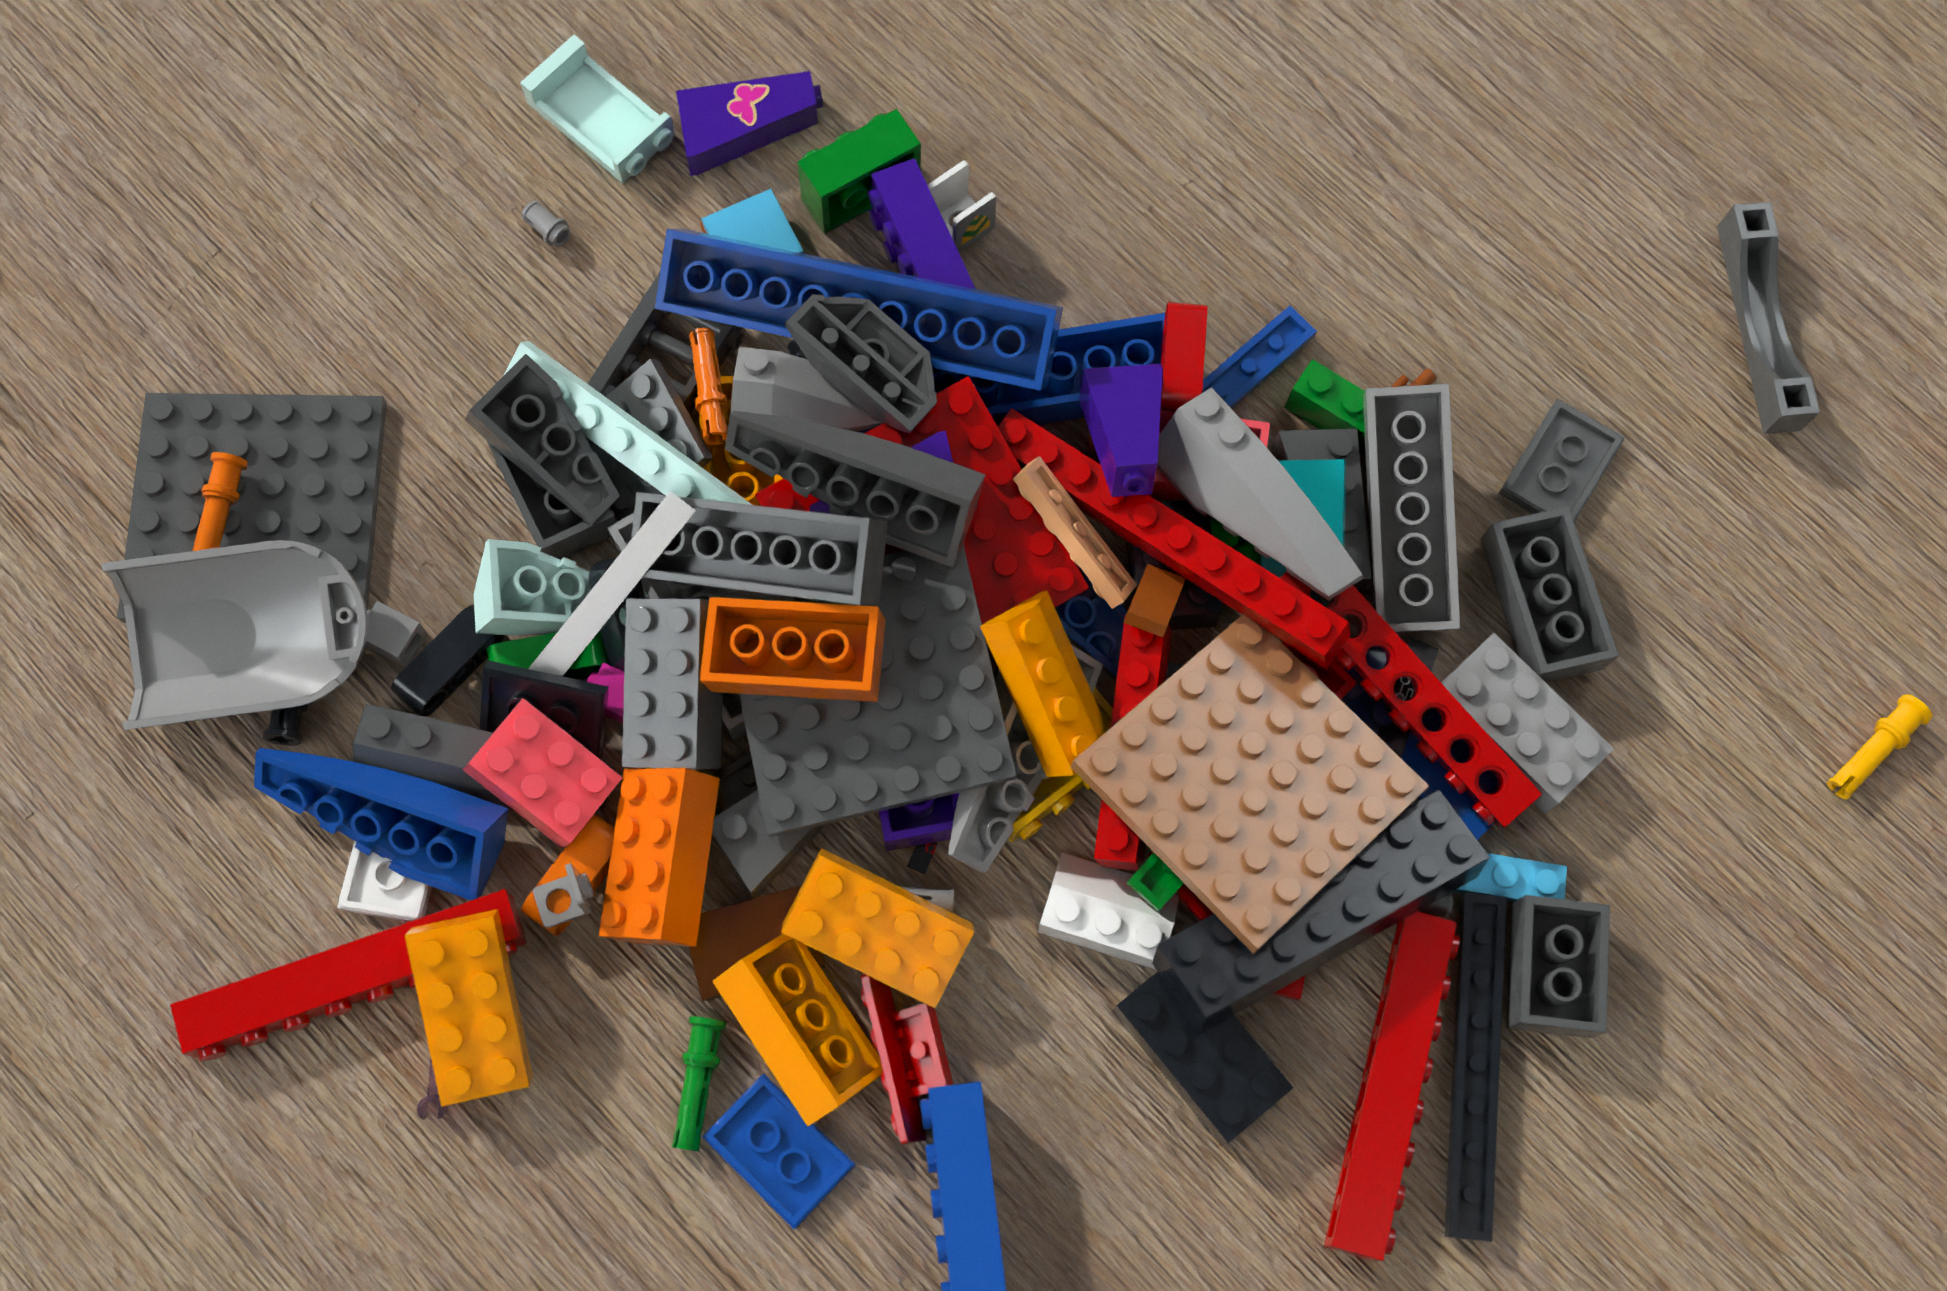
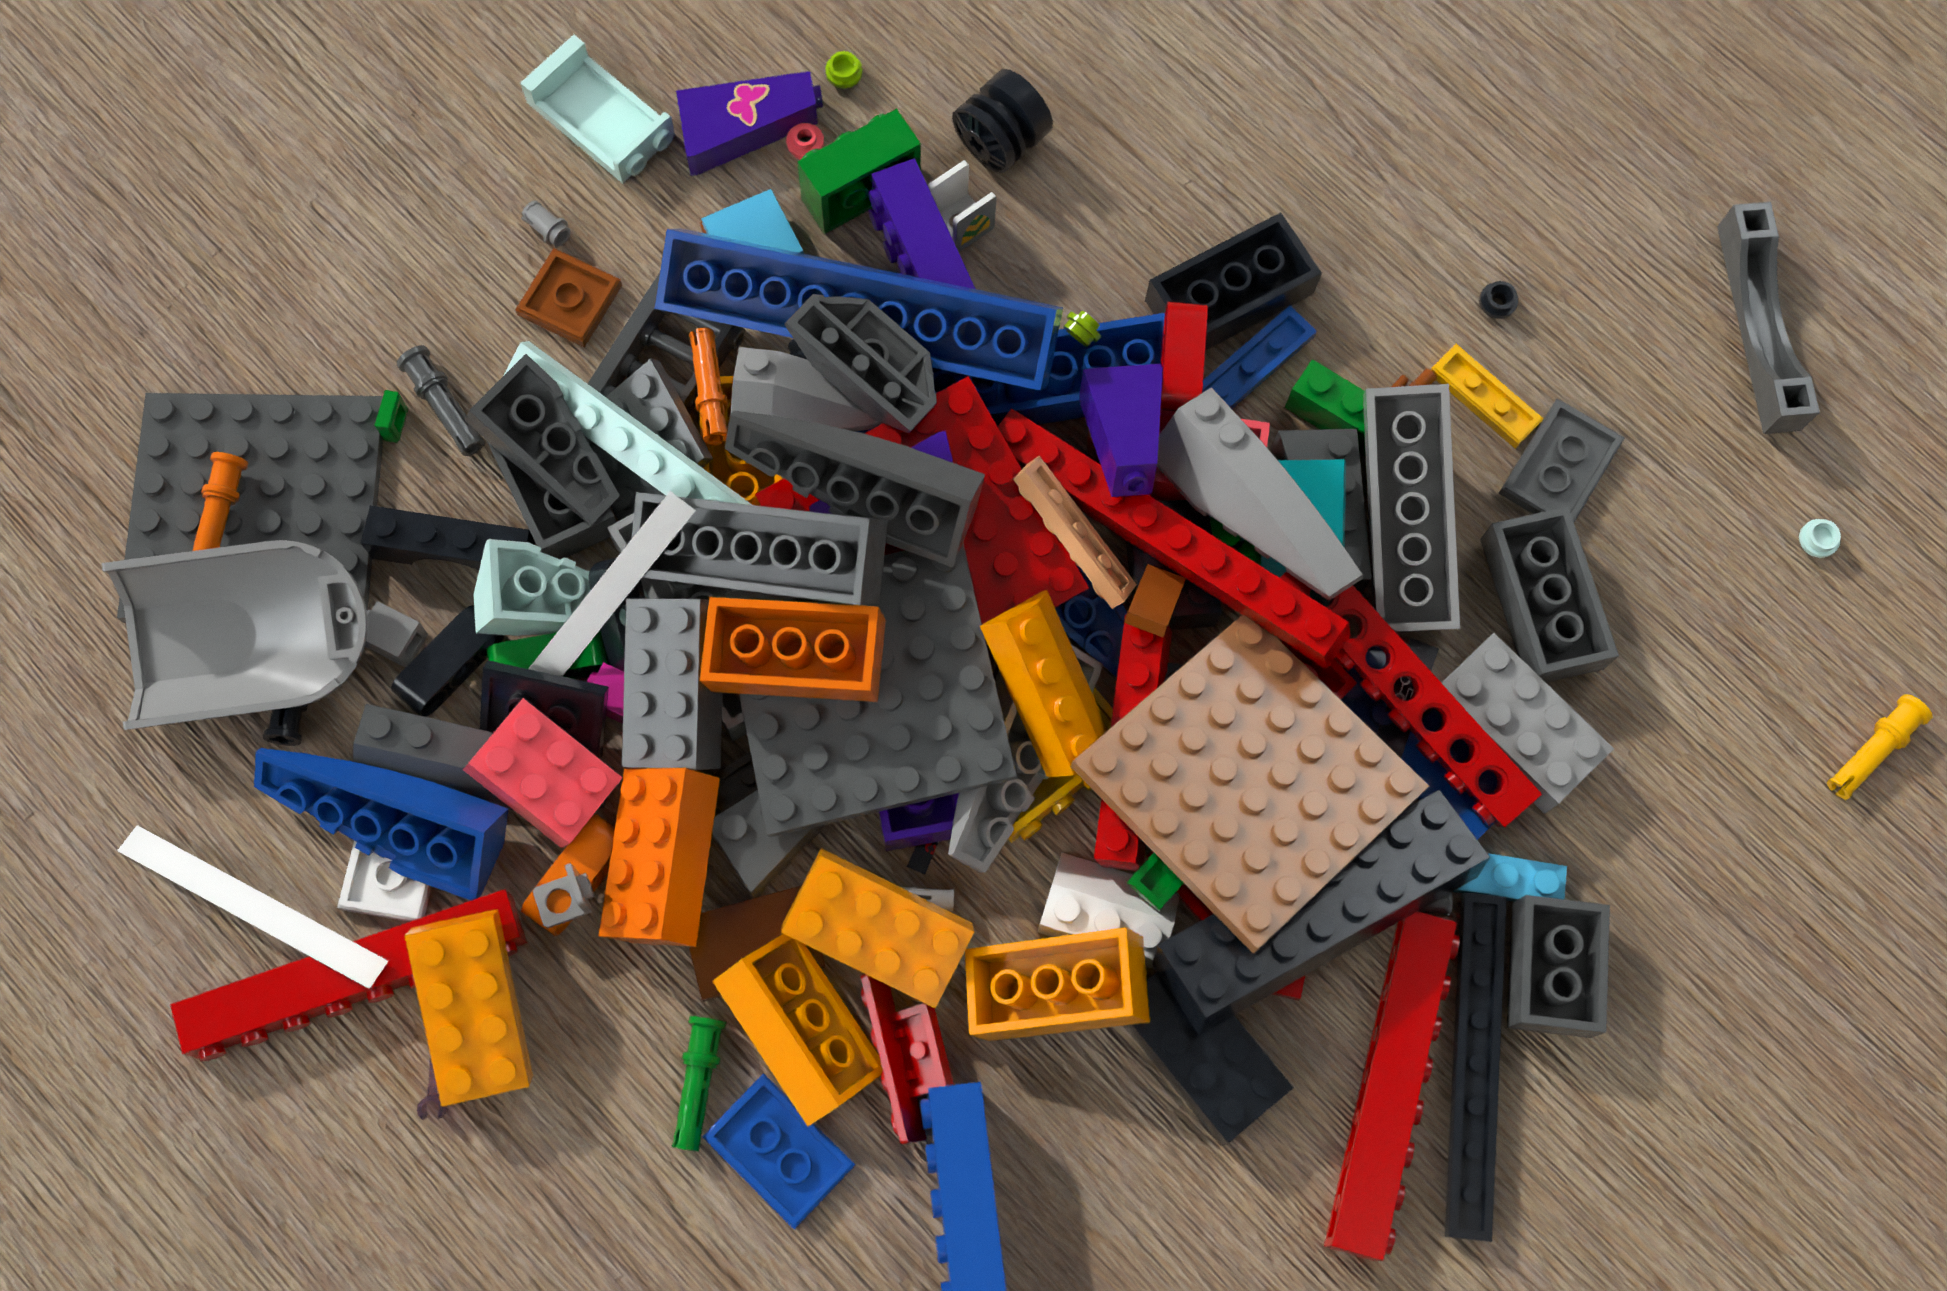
none -> white sticker [117,825,388,989]
none -> black arch [360,505,537,570]
none -> green tile [374,390,409,443]
none -> dark grey pin [396,345,485,456]
none -> dark orange tile [515,248,622,348]
none -> coral plate [786,123,824,160]
none -> lime plate [825,51,863,89]
none -> black wheel [952,69,1053,173]
none -> light orange brick [965,927,1150,1041]
none -> lime plate [1063,311,1101,347]
none -> black brick [1145,212,1322,351]
none -> yellow tile [1431,344,1544,449]
none -> black plate [1479,281,1518,319]
none -> light aqua plate [1799,519,1841,558]

